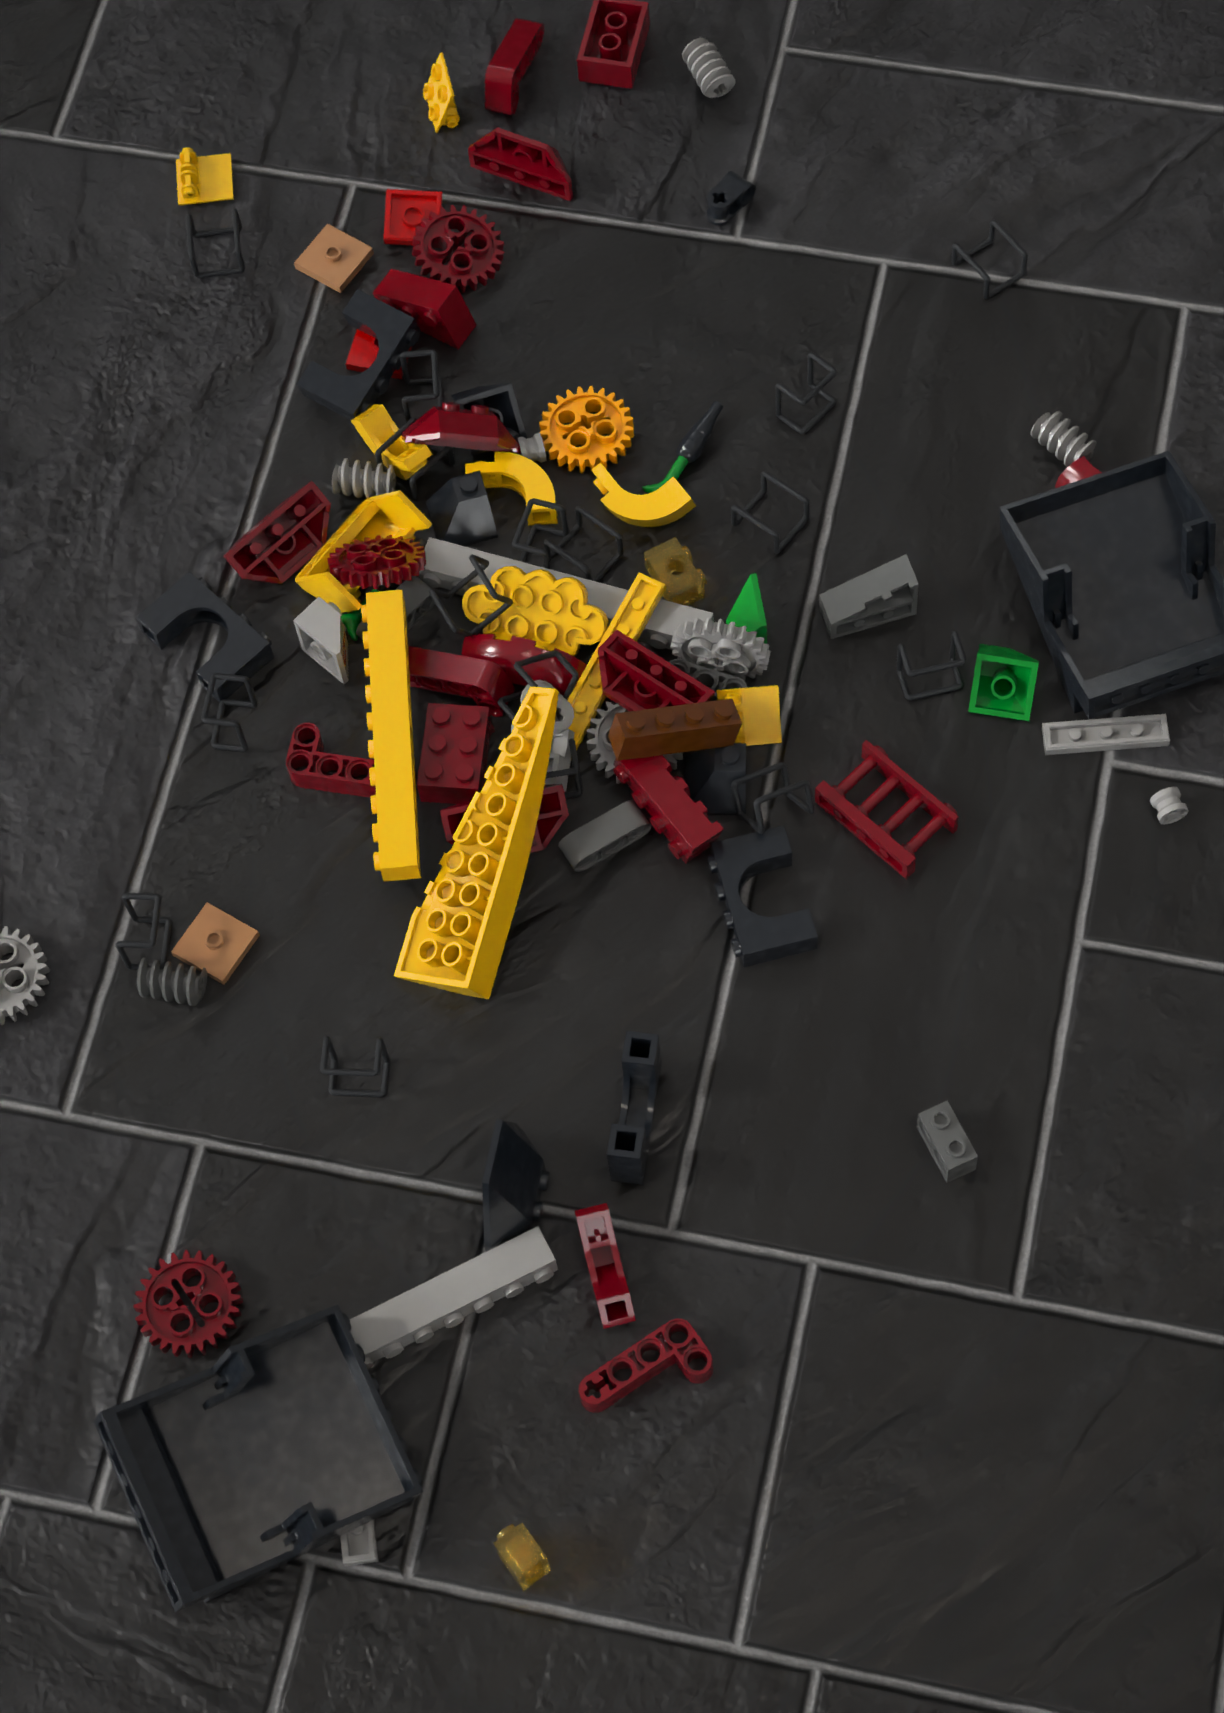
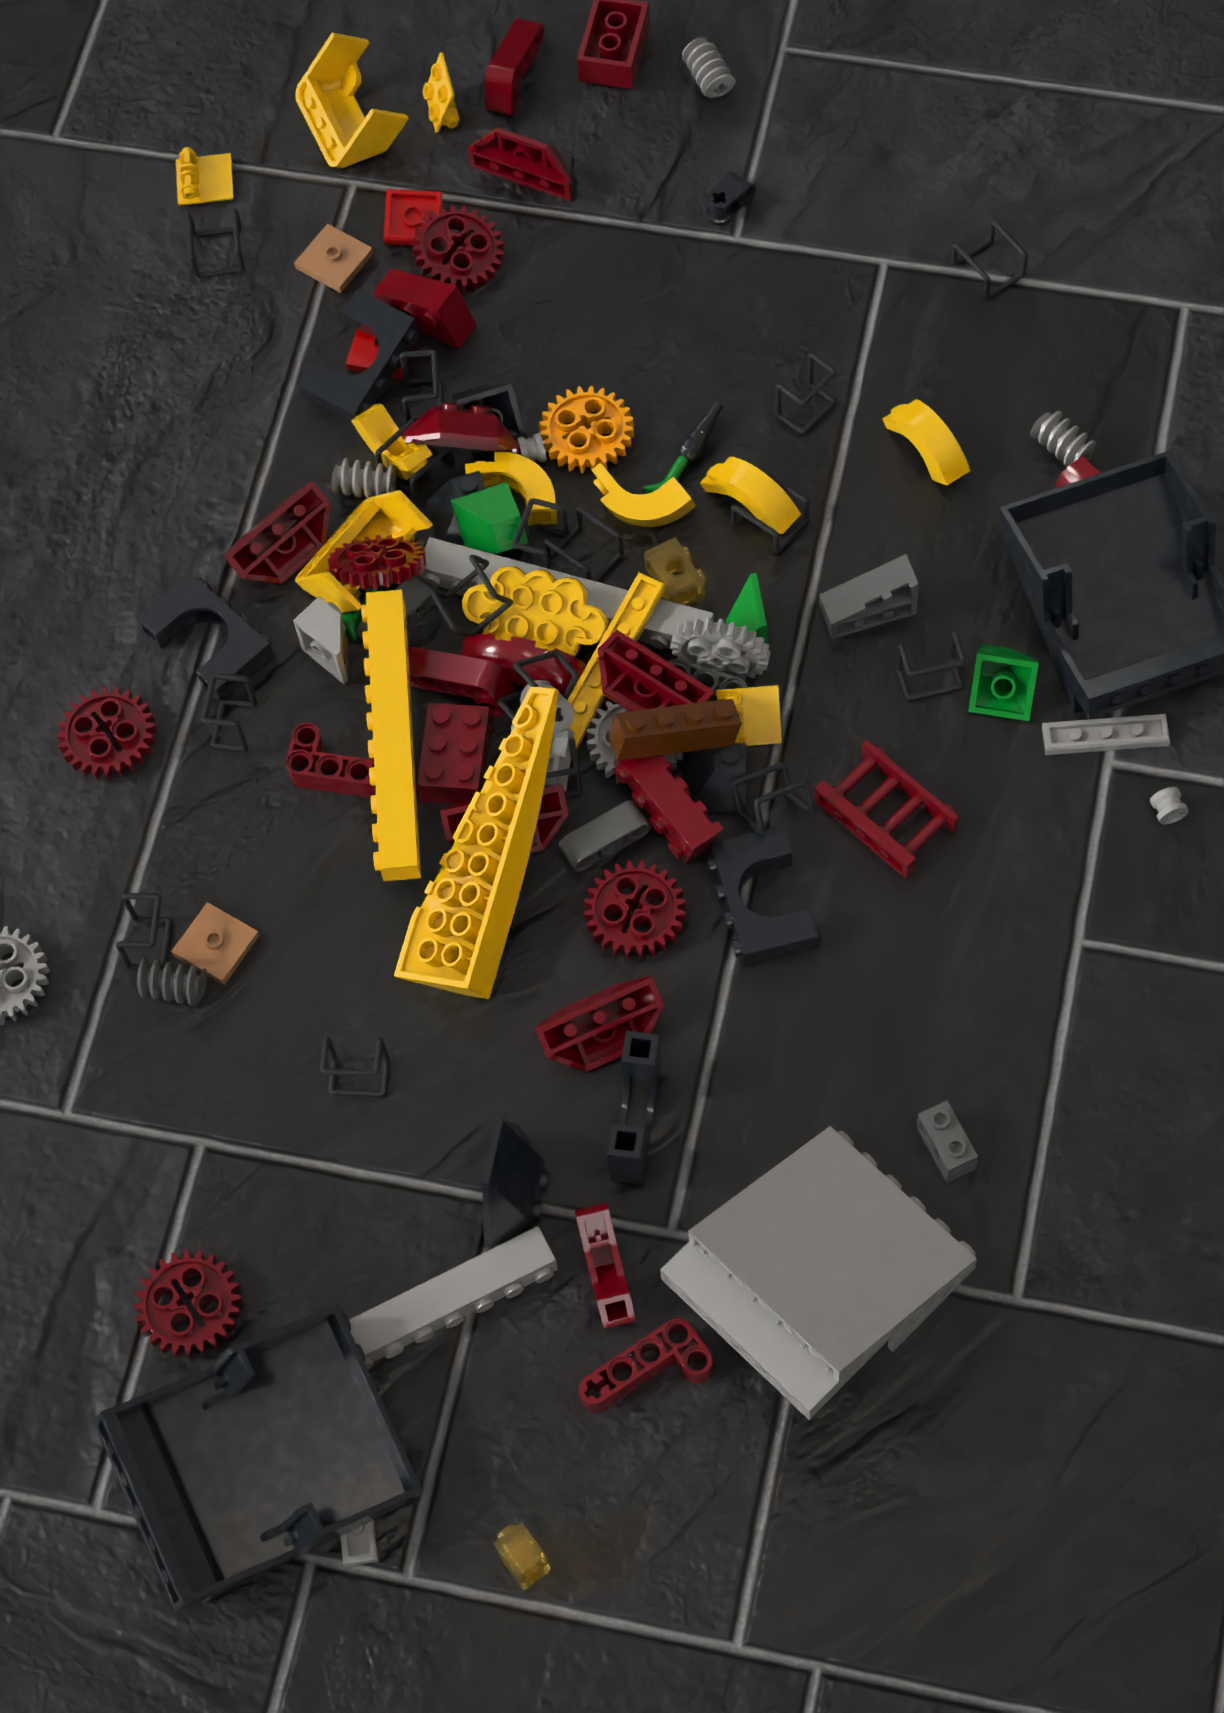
none -> dark red gear [56,686,157,780]
none -> yellow windscreen [296,32,409,168]
none -> green slope [450,482,529,554]
none -> dark red wedge [534,976,665,1072]
none -> dark red gear [584,861,686,960]
none -> light grey panel [660,1126,977,1420]
none -> yellow arch [700,457,801,534]
none -> yellow arch [882,399,971,486]

